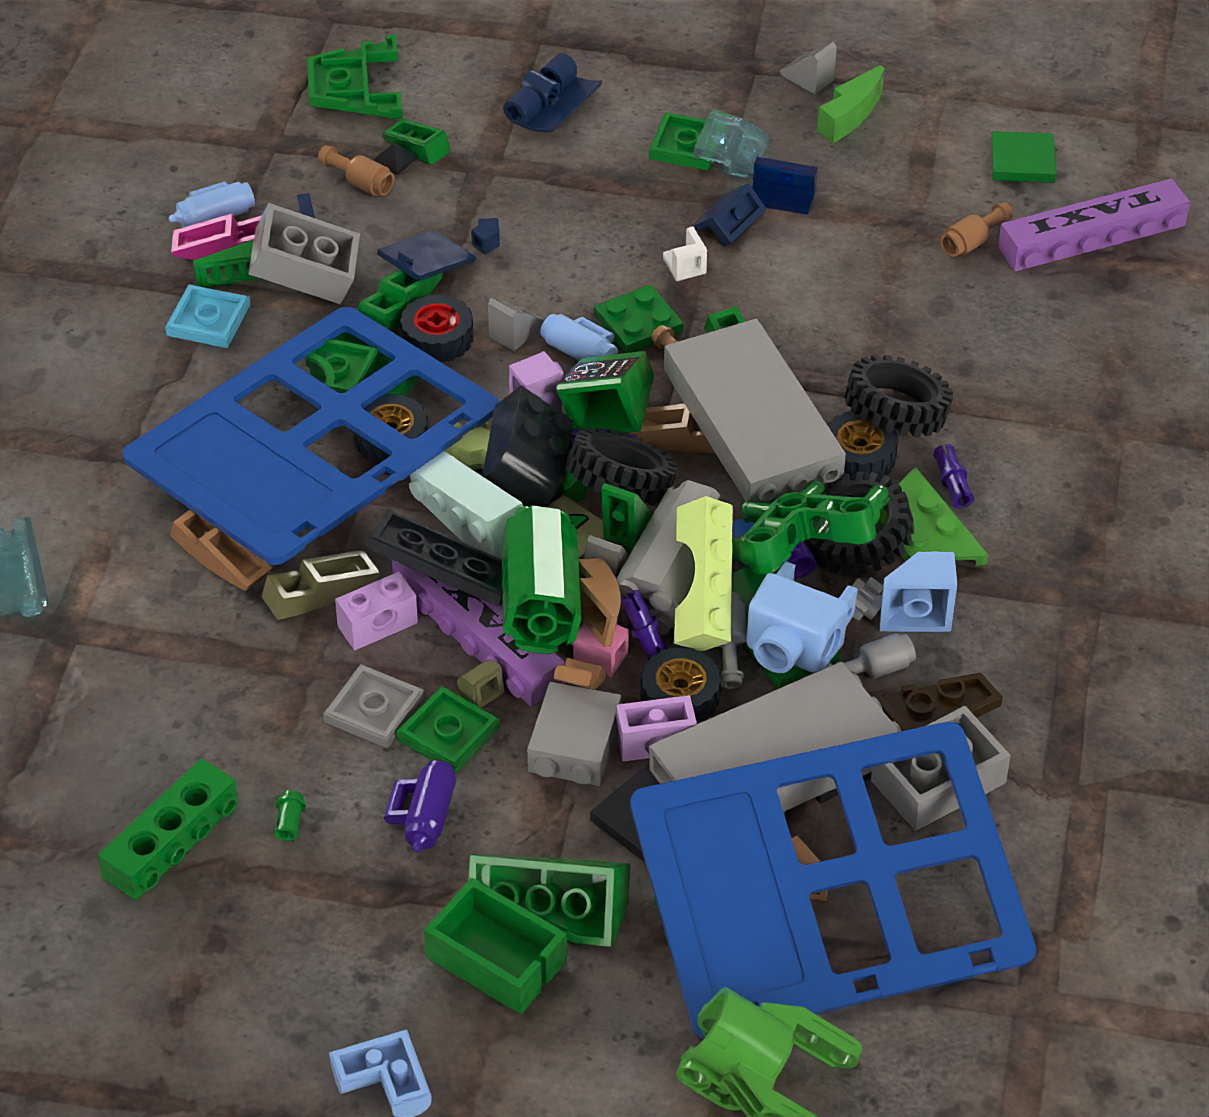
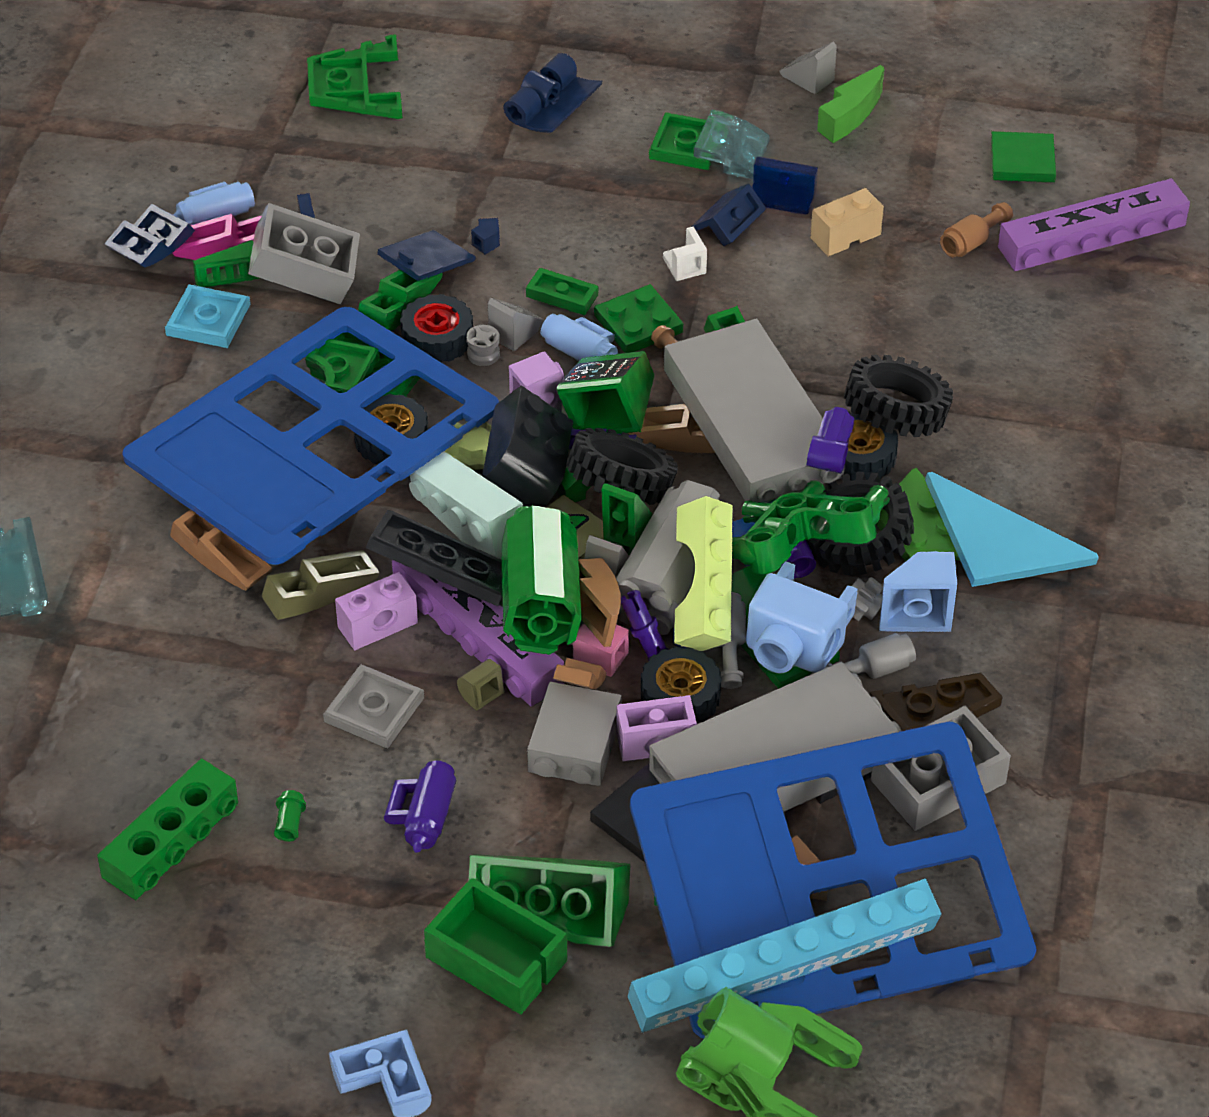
medium nougat piece [318,145,395,196] -> none
black slope [373,143,417,175] -> none
green slope [382,119,450,165] -> none
green tile [396,686,500,774] -> none
dark purple pin [933,444,974,508] -> none
none -> dark blue slope [104,204,195,268]
none -> light grey wheel [466,325,500,366]
none -> green plate [526,268,599,316]
none -> medium azure brick [628,878,941,1033]
none -> dark purple piece [806,407,854,474]
none -> tan brick [811,188,884,256]
none -> medium azure tile [925,472,1099,587]

